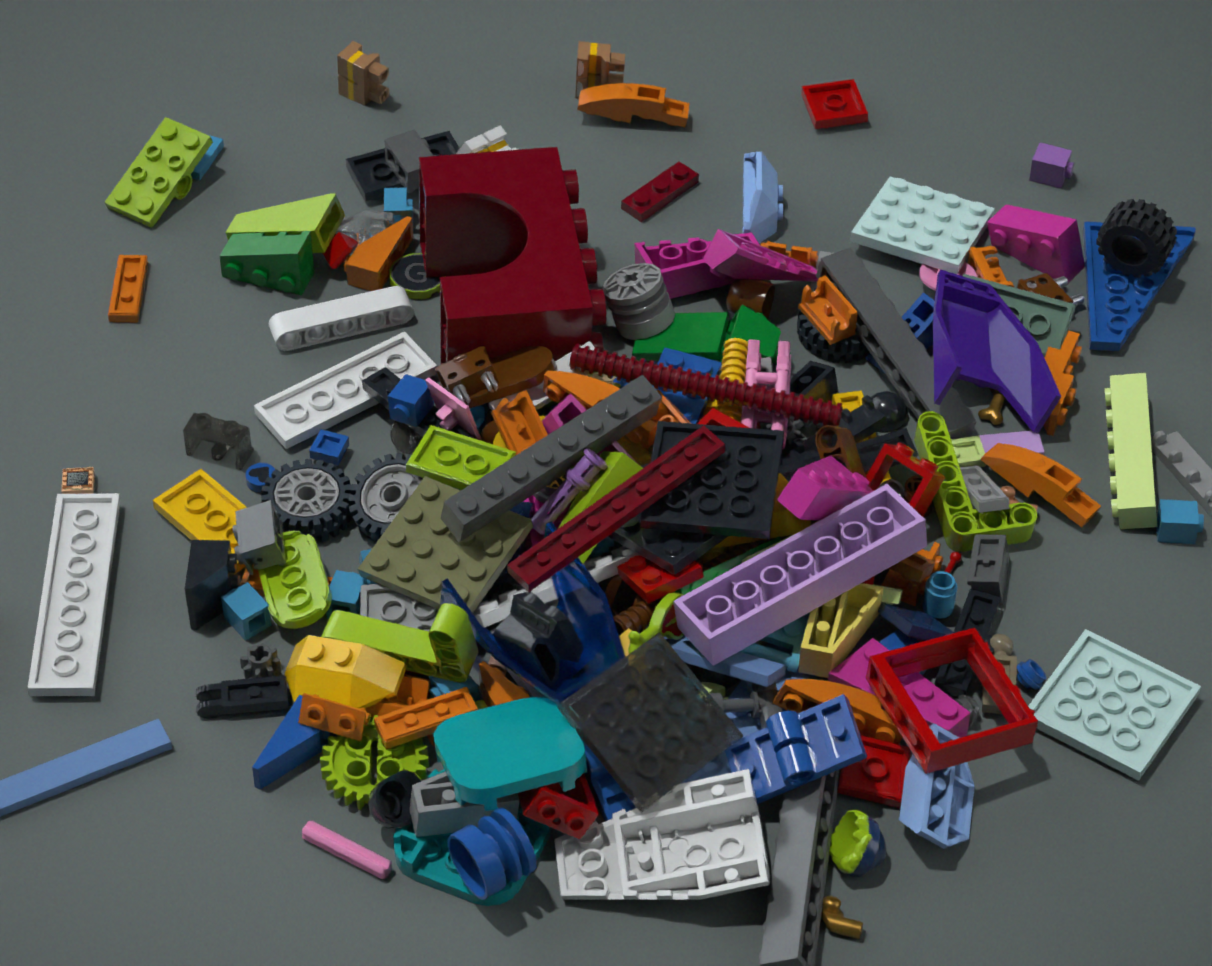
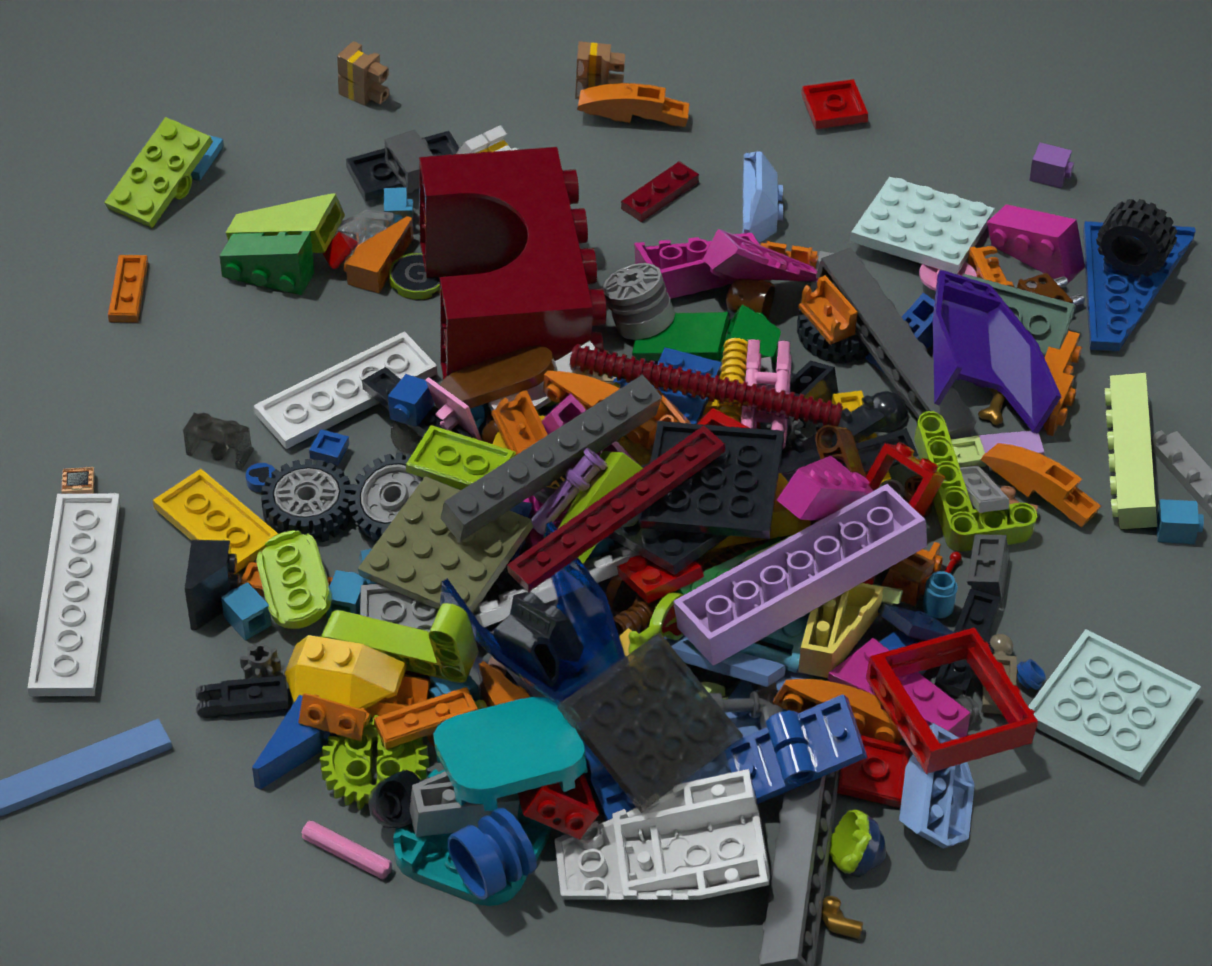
hinge [233,500,286,575] -> none
white beam [268,286,414,351] -> none
reddish brown piece [435,346,499,404] -> none

